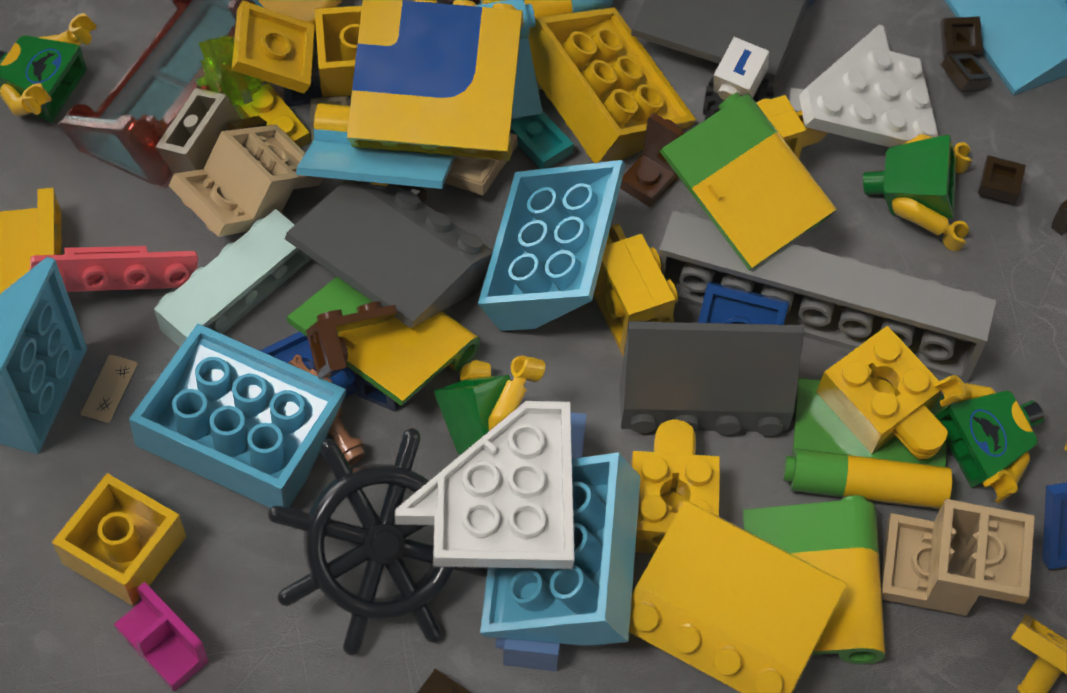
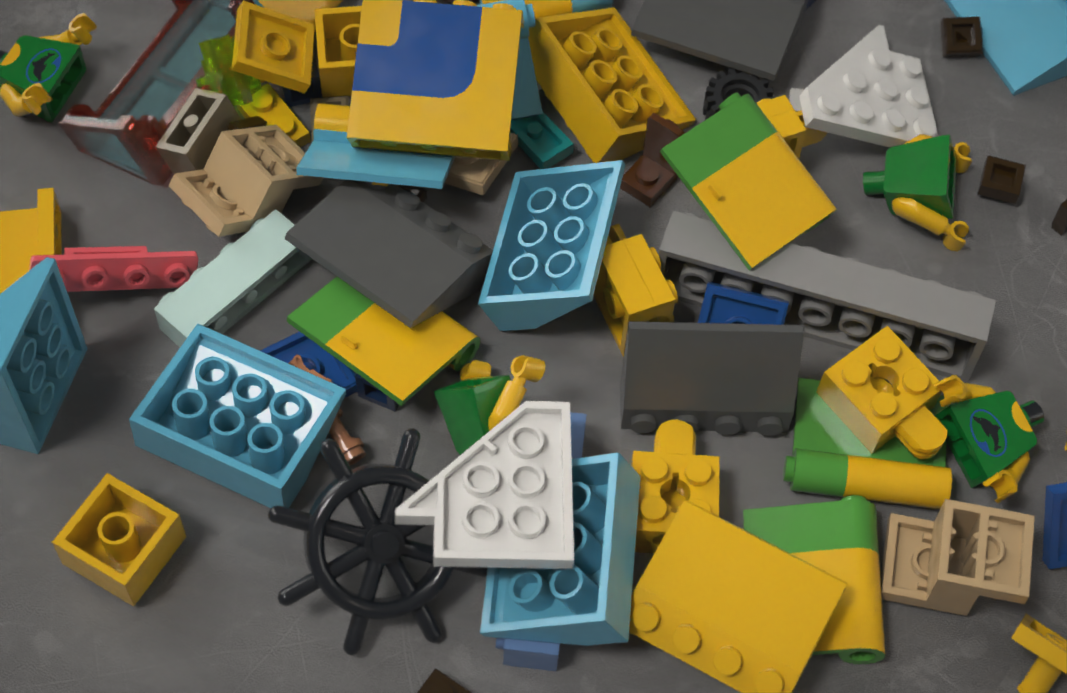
tan sticker [80,355,138,423] -> none
dark pink panel [114,582,209,691] -> none
reddish brown bracket [306,301,398,379] -> none
white brick [714,37,769,100] -> none
dark brown tile [940,53,992,91] -> none

